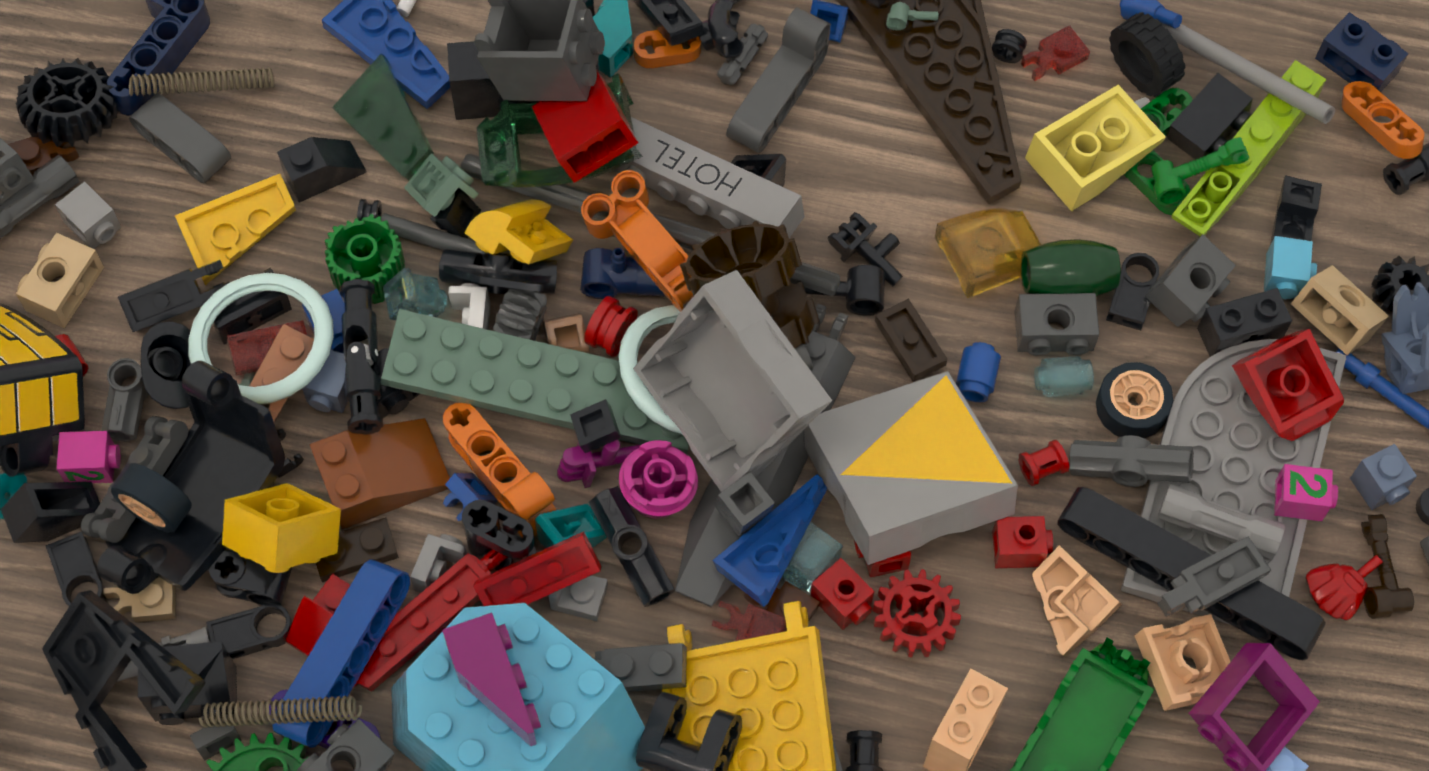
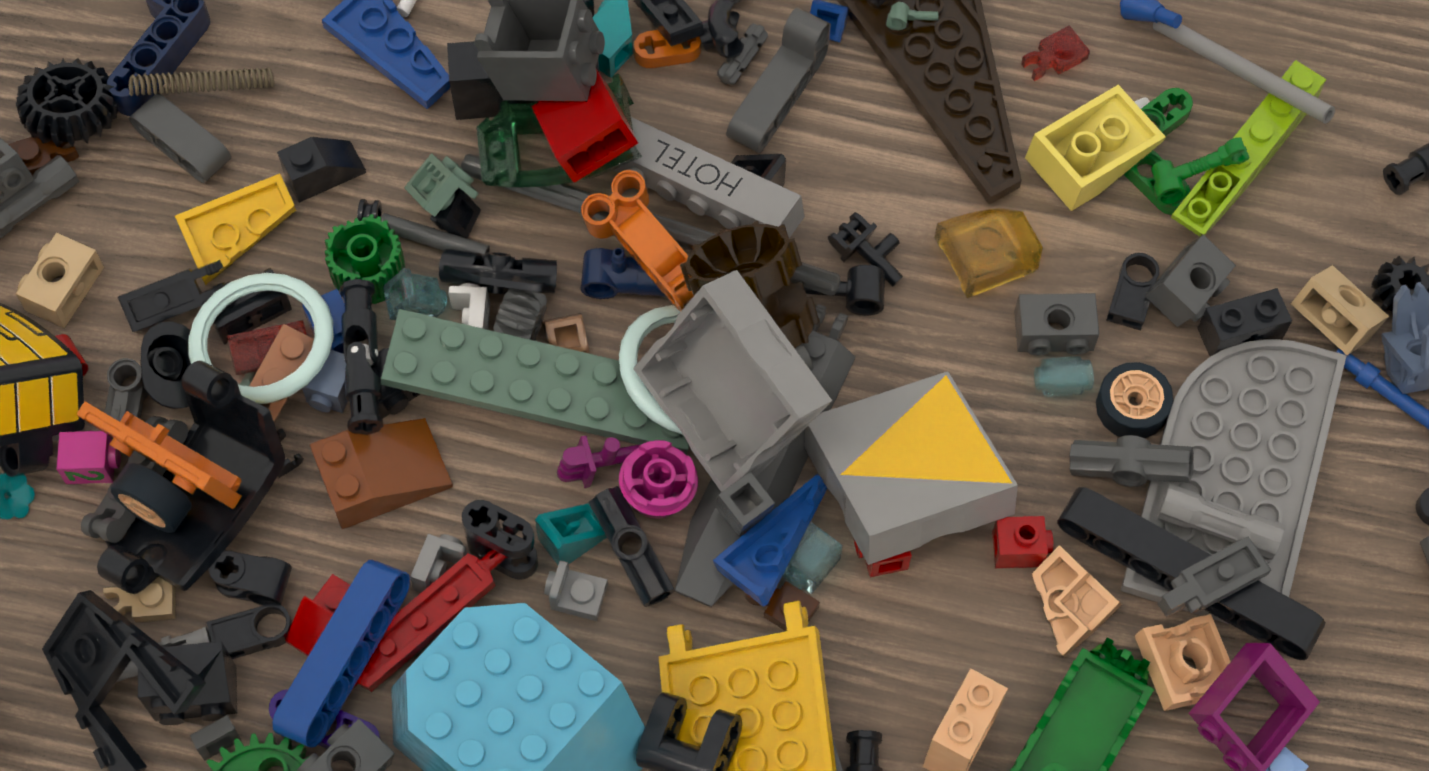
black slope [1,482,100,543] -> none
black piece [46,531,106,607] -> none
light grey brick [55,181,121,249] -> none
dark tan piece [198,695,362,728] -> none
yellow brick [222,483,341,573] -> none
dark brown plate [316,517,399,582] -> none
clear green wing [332,53,434,180] -> none
magenta slope [442,612,541,746] -> none
orange piece [443,402,556,538] -> none
blue tile [443,473,497,521] -> none
yellow brick [465,199,573,265] -> none
red plate [473,531,602,606] -> none
black tile [570,399,621,453] -> none
red wheel [584,296,638,357] -> none
dark grey hinge [594,643,687,692] -> none
clear red plate [711,601,786,641] -> none
red brick [810,558,875,630] -> none
red gear [873,569,961,658] -> none
dark brown plate [875,298,948,382] -> none
blue brick [956,342,1001,402] -> none
black bush [992,29,1027,63] -> none
red bush [1018,440,1070,486] -> none
dark green piece [1021,239,1121,297] -> none
black tyre [1109,12,1186,97] -> none
black brick [1168,73,1253,160] -> none
red slope [1232,329,1344,441] -> none
medium azure brick [1264,236,1317,299] -> none
black slope [1270,175,1322,245] -> none
dark pink brick [1274,464,1338,522] -> none
red piece [1305,555,1383,621] -> none
dark blue brick [1315,12,1409,92] -> none
orange beam [1342,81,1425,159] -> none
sand blue brick [1350,444,1417,510] -> none
dark brown brick [1361,514,1414,619] -> none
none -> orange container [77,401,242,509]

